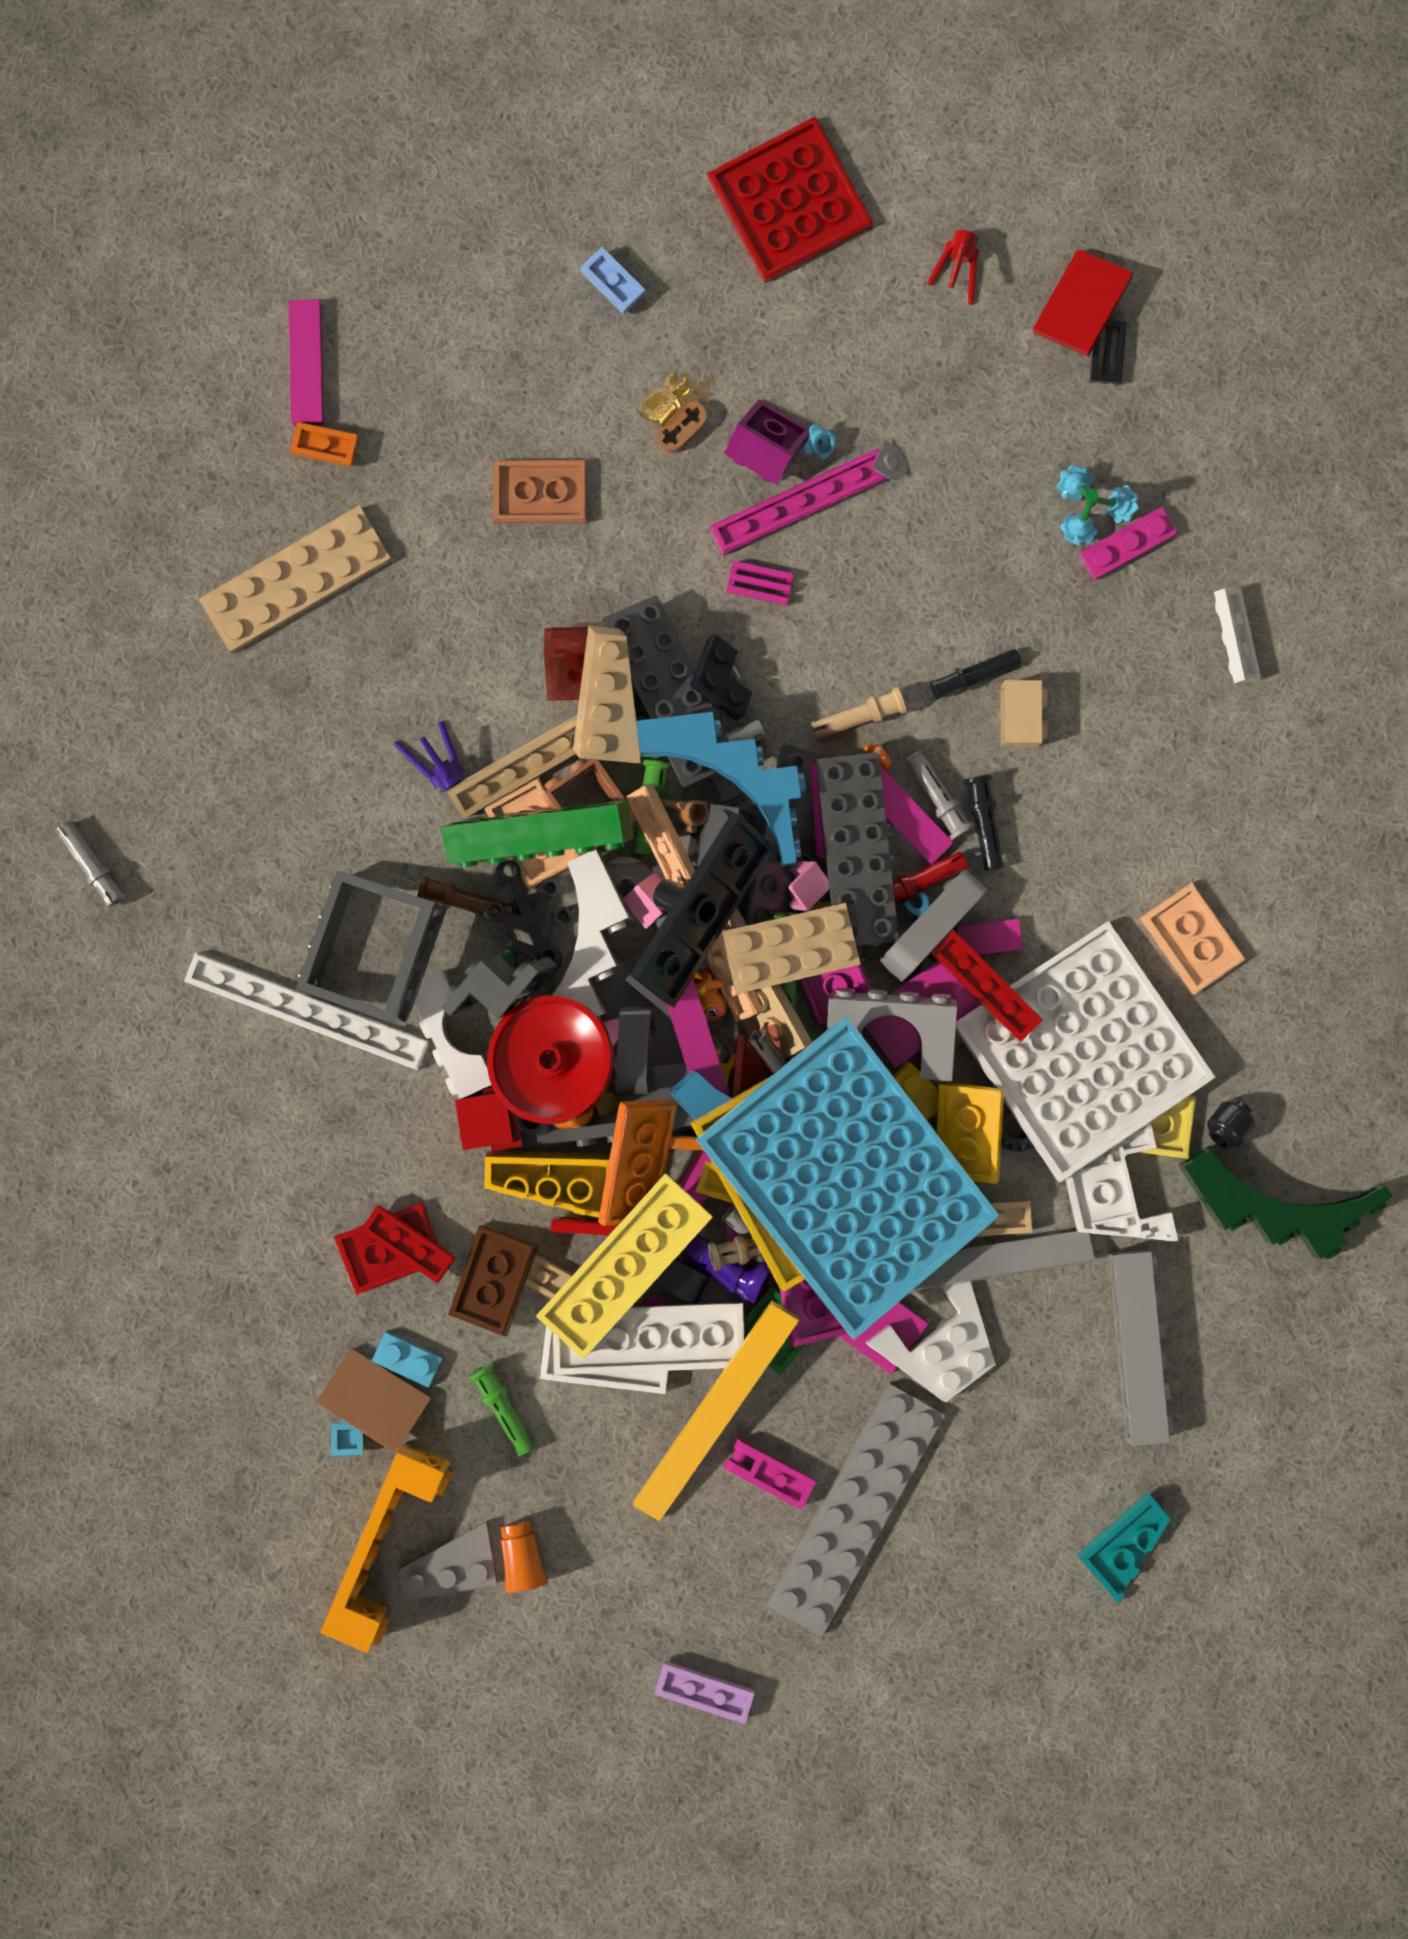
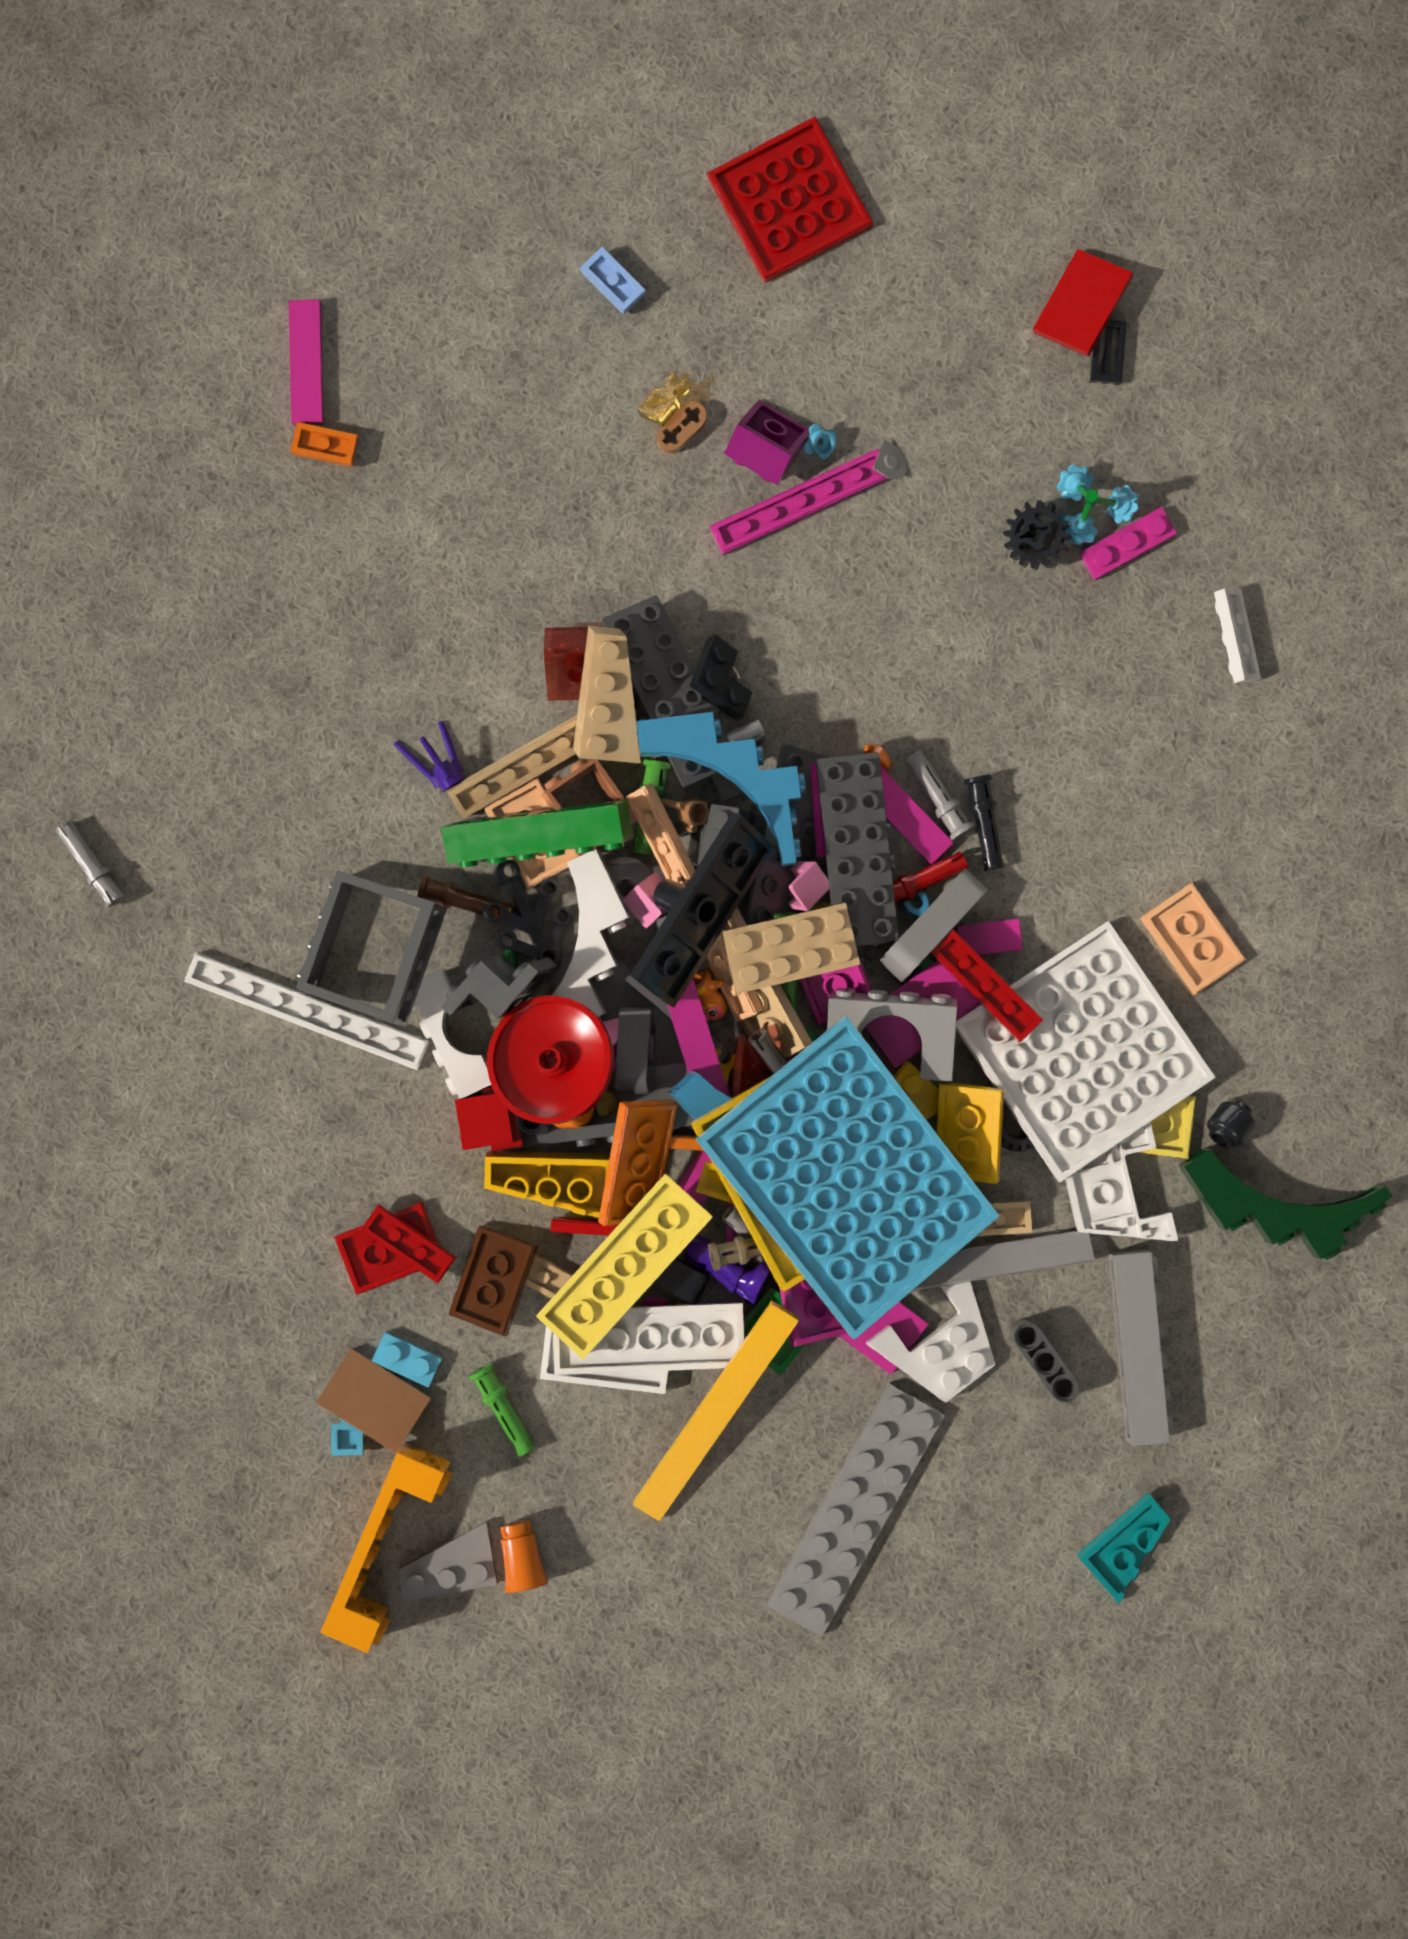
tan plate [199,505,392,654] -> none
nougat tile [493,460,587,524] -> none
lavender plate [654,1661,755,1724] -> none
dark pink plate [723,1438,816,1510] -> none
dark pink tile [726,561,794,606] -> none
tan pin [811,686,907,741] -> none
red plant [927,230,980,305] -> none
black axle [930,649,1021,700] -> none
tan brick [1001,680,1048,747] -> none
none -> black gear [1003,500,1073,570]
none -> dark grey beam [1010,1319,1079,1403]

